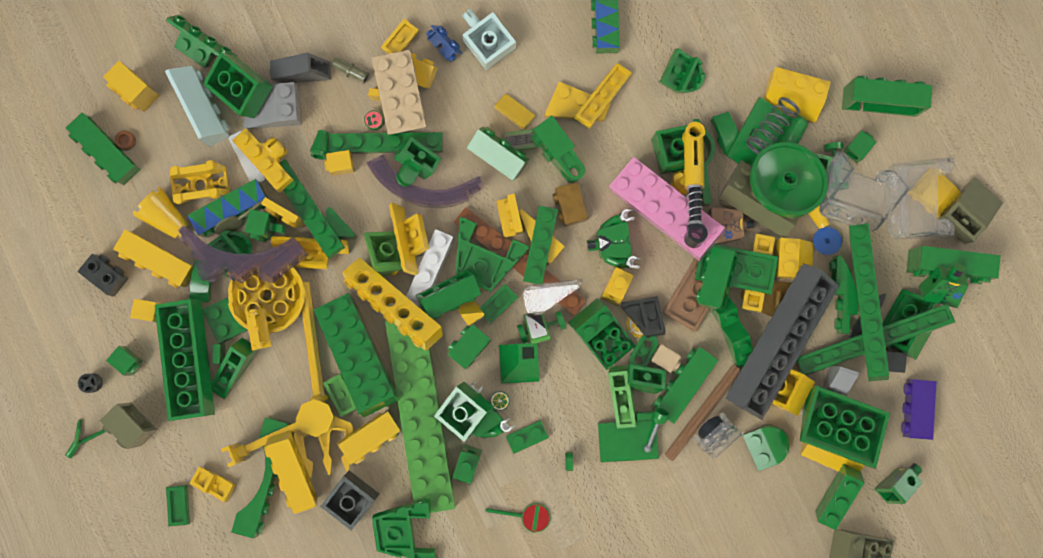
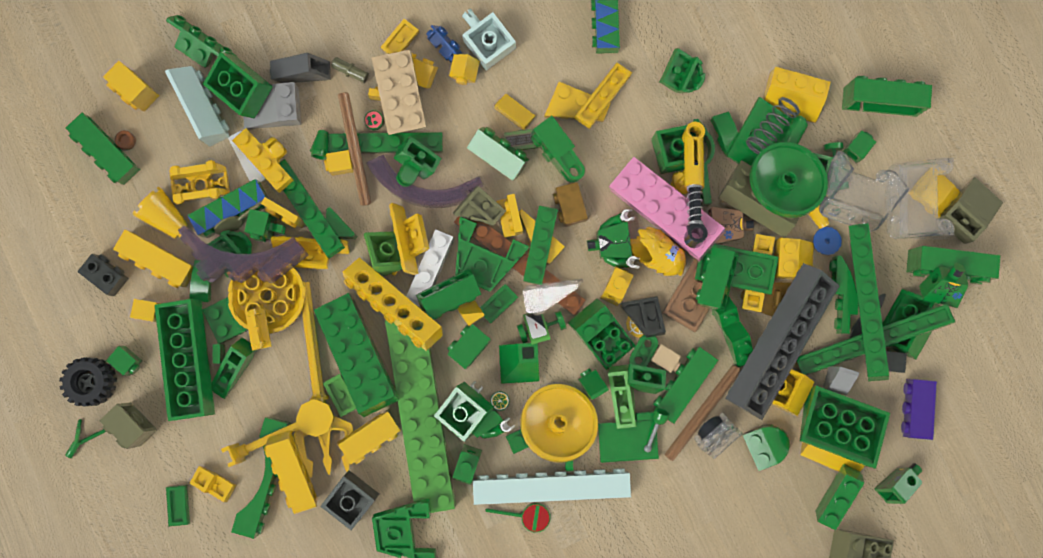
none -> black tyre [59,357,117,407]
none -> medium nougat axle [338,92,371,206]
none -> yellow brick [449,54,480,85]
none -> olive wing [453,185,506,225]
none -> light aqua brick [473,468,631,505]
none -> yellow dish [520,384,598,462]
none -> green slope [578,368,609,400]
none -> yellow head [630,227,687,276]

